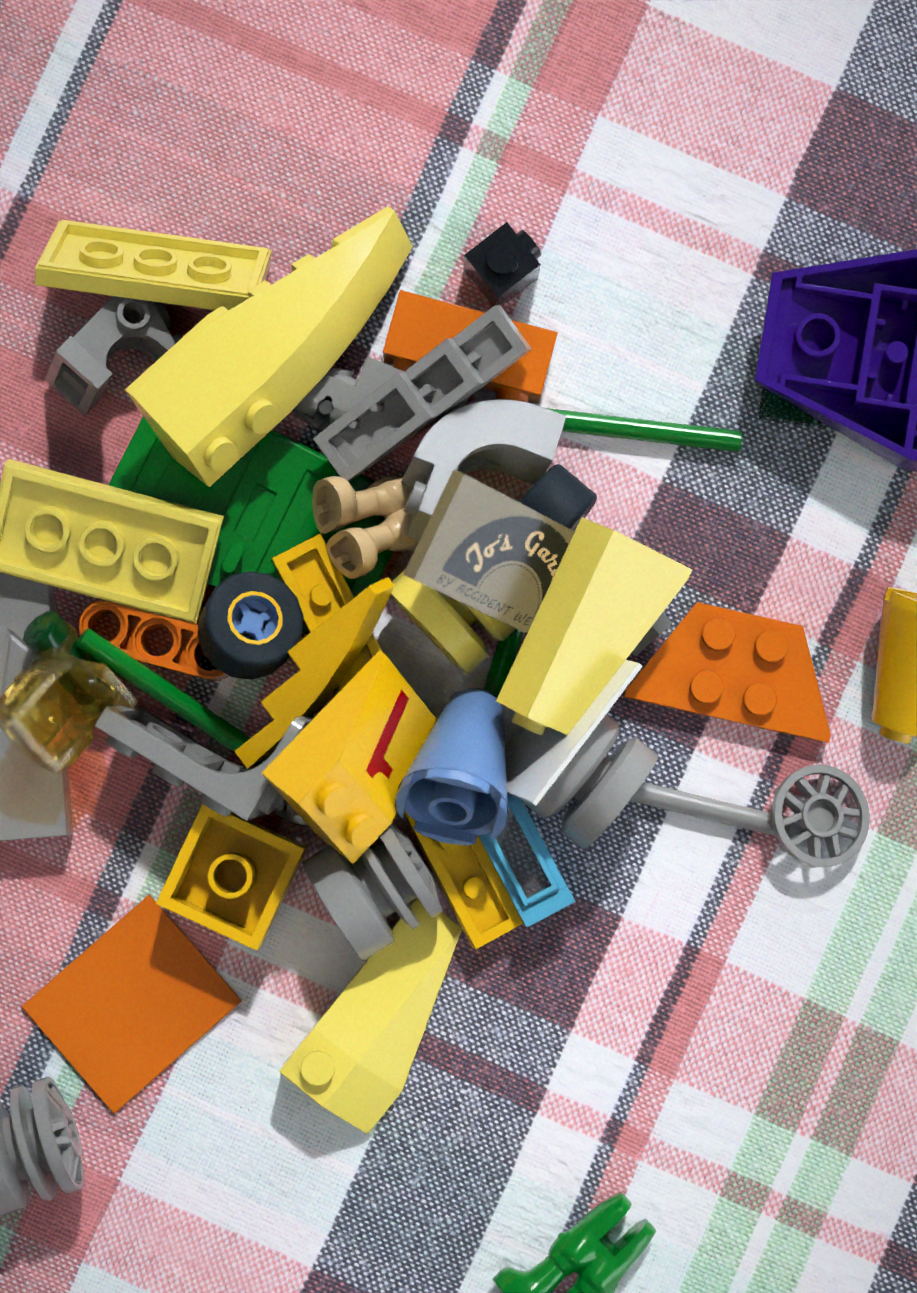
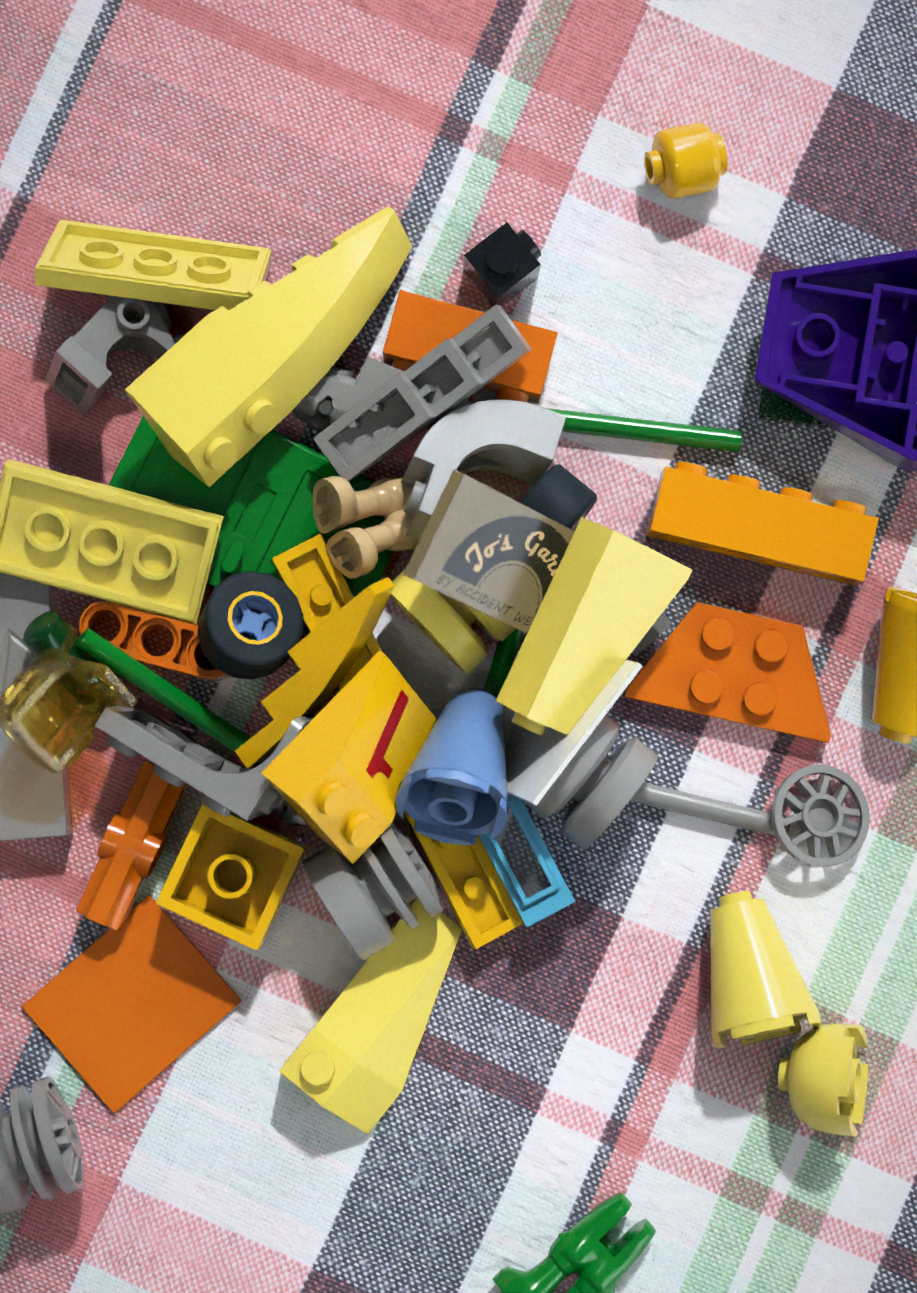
none -> orange piece [76,761,187,930]
none -> yellow head [644,123,728,199]
none -> light orange brick [646,462,879,586]
none -> light yellow cone [710,891,822,1048]
none -> light yellow cylinder [778,1023,868,1137]

